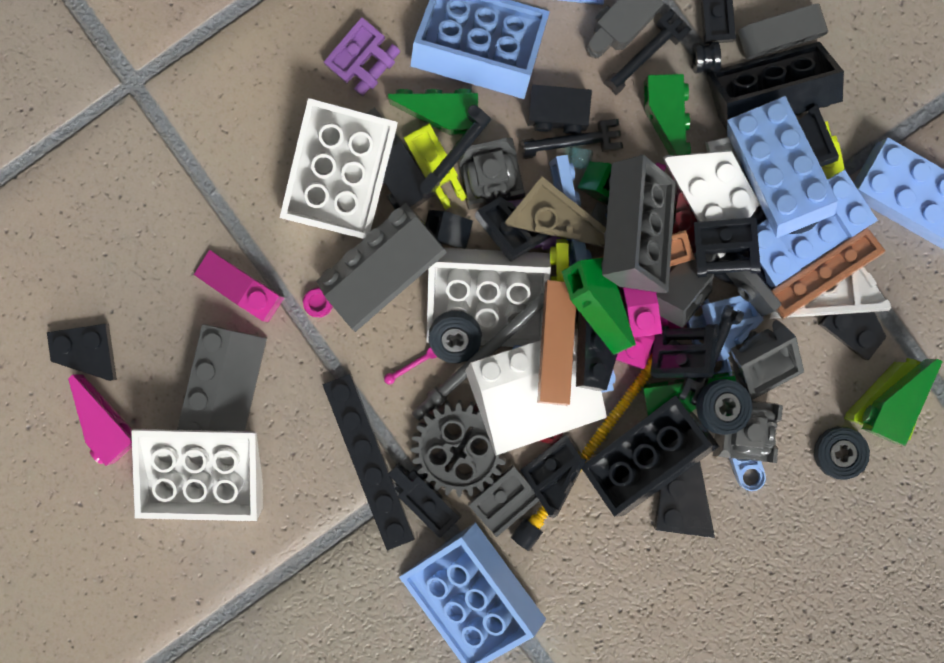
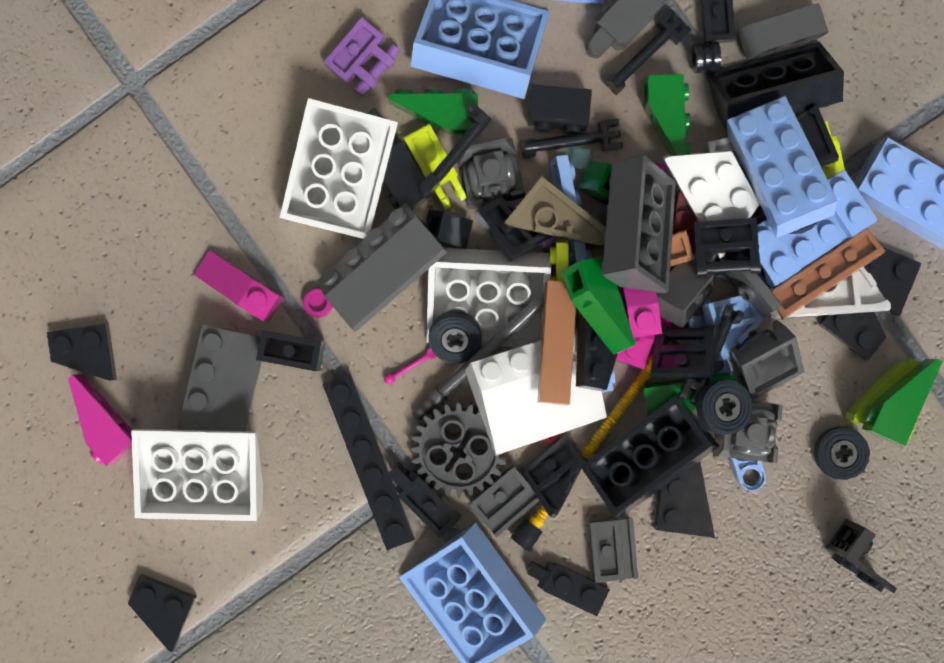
none -> black wing [128,574,197,652]
none -> black brick [256,330,326,371]
none -> black hinge [527,561,610,616]
none -> dark grey plate [588,517,638,583]
none -> black bracket [826,519,897,594]
none -> black wing [864,247,922,316]

